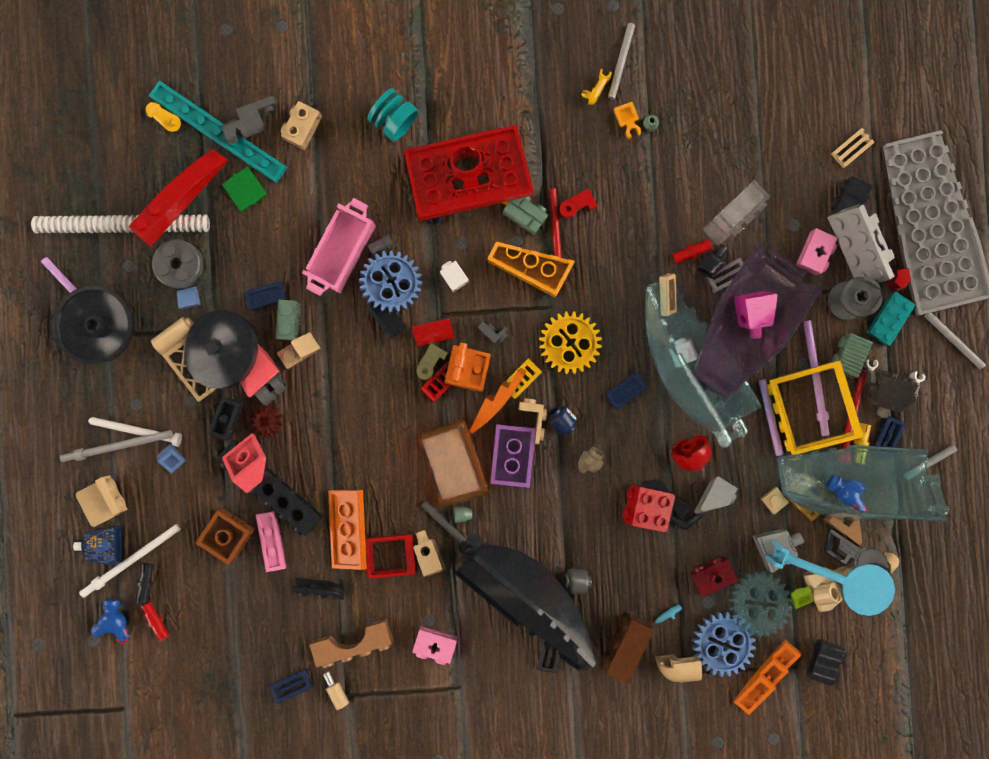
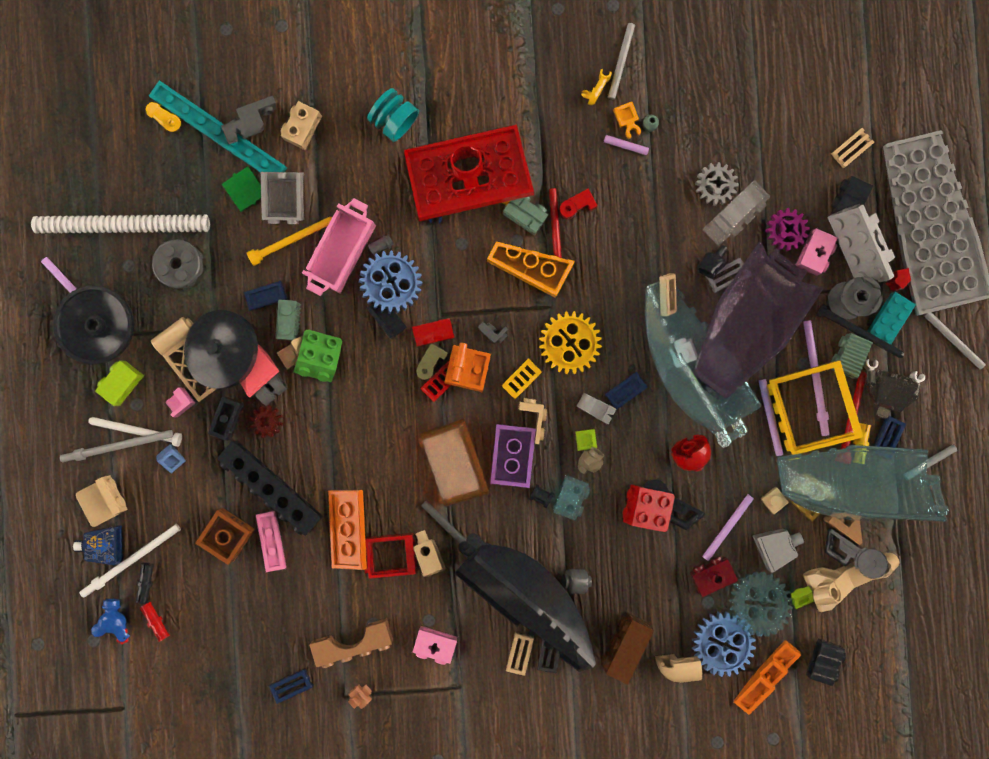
red slope [128,149,228,247] -> none
medium blue slope [177,286,201,310] -> none
coral slope [222,433,266,493] -> none
black piece [292,578,344,600] -> none
tan piece [323,671,349,710] -> none
white brick [440,261,469,293] -> none
sand green hose [453,507,472,523] -> none
orange slope [469,368,527,434] -> none
dark blue head [548,406,576,435] -> none
medium azure helmet [655,604,682,623] -> none
red pin [672,238,713,265] -> none
light grey slope [694,476,738,514] -> none
dark pink torso [734,291,777,339] -> none
medium azure piece [765,539,895,616] -> none
blue animal [826,474,868,514] -> none
none -> lime brick [95,360,144,406]
none -> bright pink panel [166,388,196,417]
none -> yellow piece [246,216,332,266]
none -> window [261,172,304,224]
none -> bright green bracket [293,330,342,382]
none -> nougat gear [348,684,372,709]
none -> tan tile [506,632,534,676]
none -> black bush [529,484,554,508]
none -> clear light blue brick [552,475,591,521]
none -> lime tile [575,429,597,451]
none -> light grey leg [577,393,616,424]
none -> lavender piece [604,135,649,155]
none -> light grey gear [695,162,739,206]
none -> lavender bar [702,494,754,561]
none -> magenta gear [765,208,810,251]
none -> black bar [816,304,904,358]

